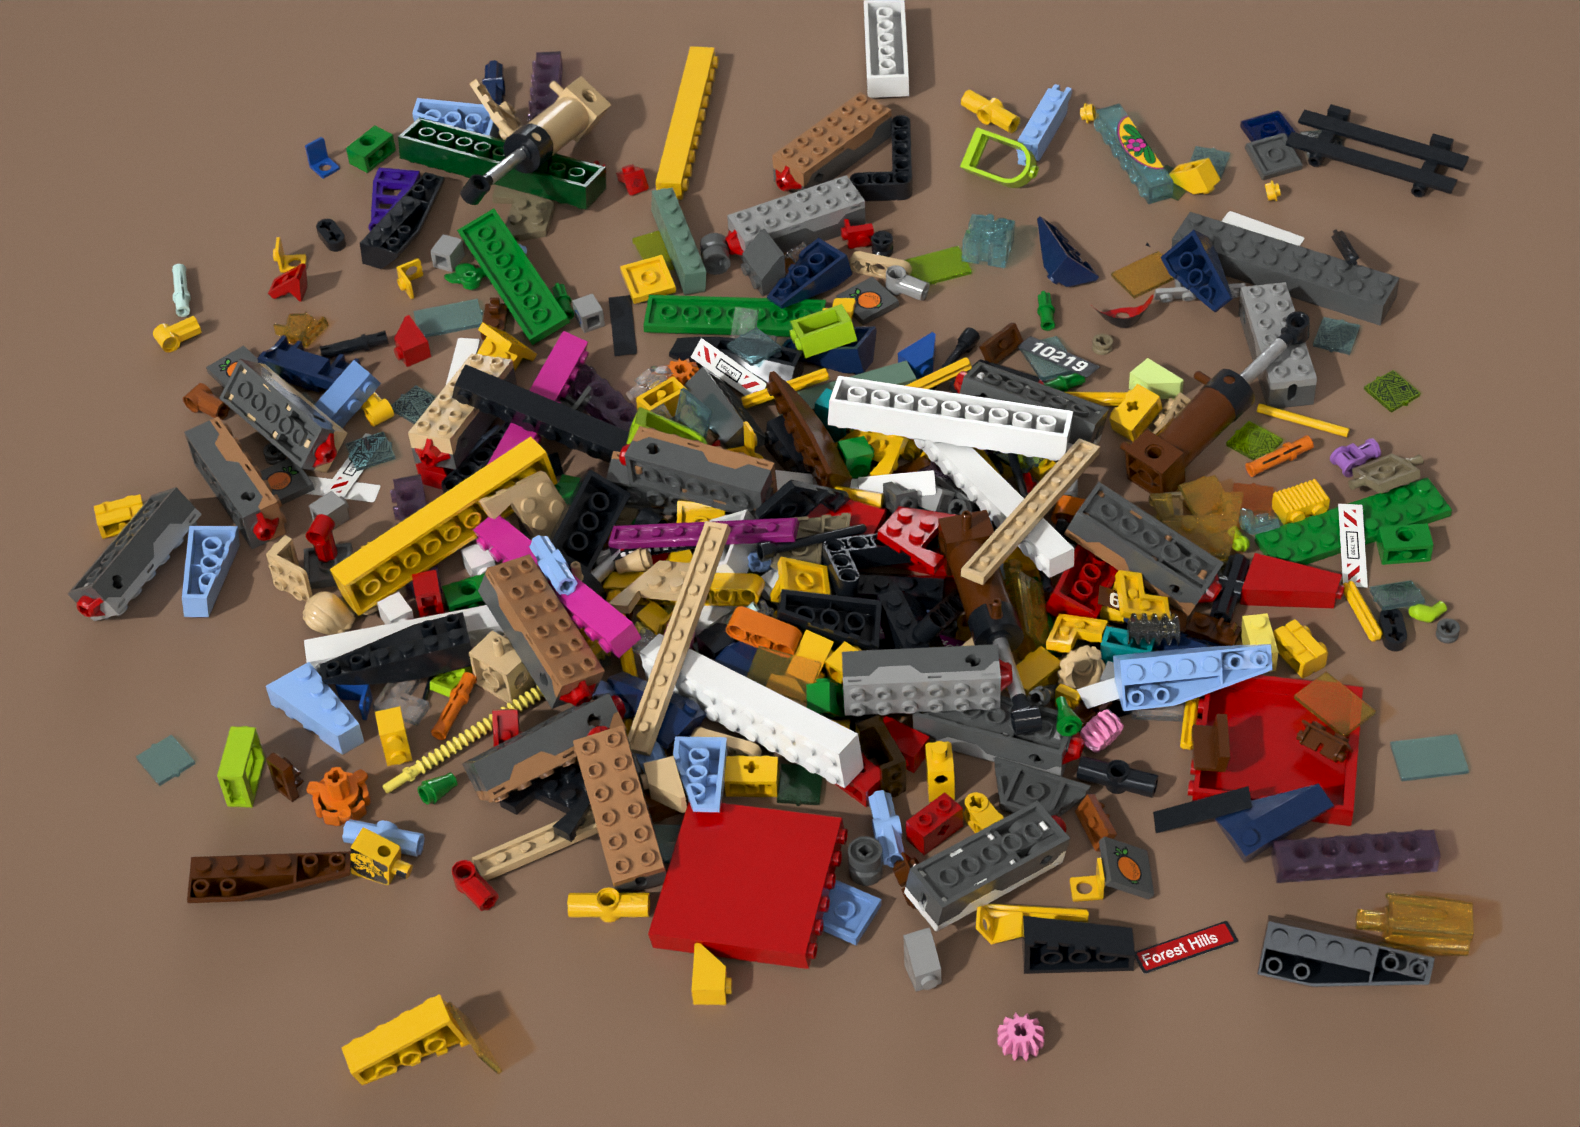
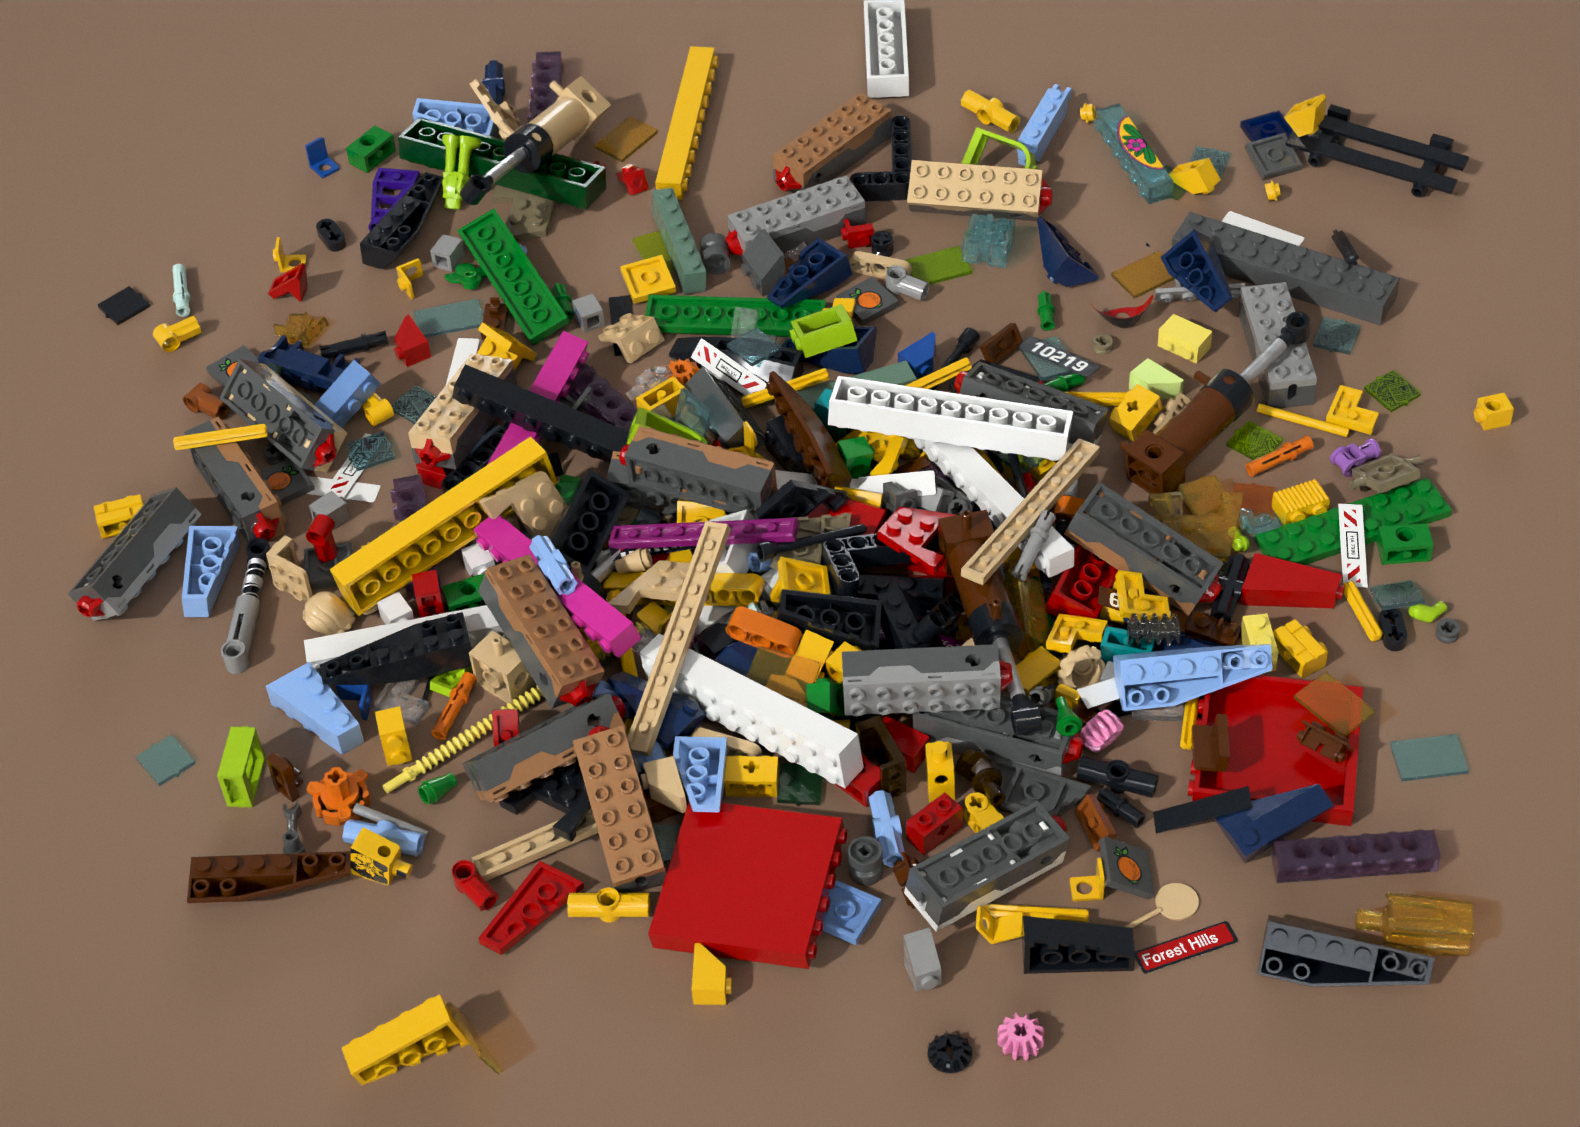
none -> black piece [97,286,150,325]
none -> yellow axle [173,423,268,451]
none -> light grey piece [221,538,271,674]
none -> dark grey brick [283,802,306,854]
none -> light grey bar [353,803,429,841]
none -> lime piece [442,134,482,210]
none -> red wing [478,861,584,955]
none -> clear yellow piece [594,116,658,162]
none -> tan bracket [598,313,664,363]
none -> tan piece [907,160,1053,221]
none -> black gear [927,1031,972,1073]
none -> dark brown piece [955,749,1006,806]
none -> light grey pin [1011,510,1056,581]
none -> black axle [1096,788,1146,828]
none -> tan piece [1123,883,1199,928]
none -> light yellow brick [1157,314,1213,364]
none -> yellow slope [1284,93,1326,137]
none -> yellow plate [1326,385,1379,435]
none -> yellow brick [1474,393,1514,431]

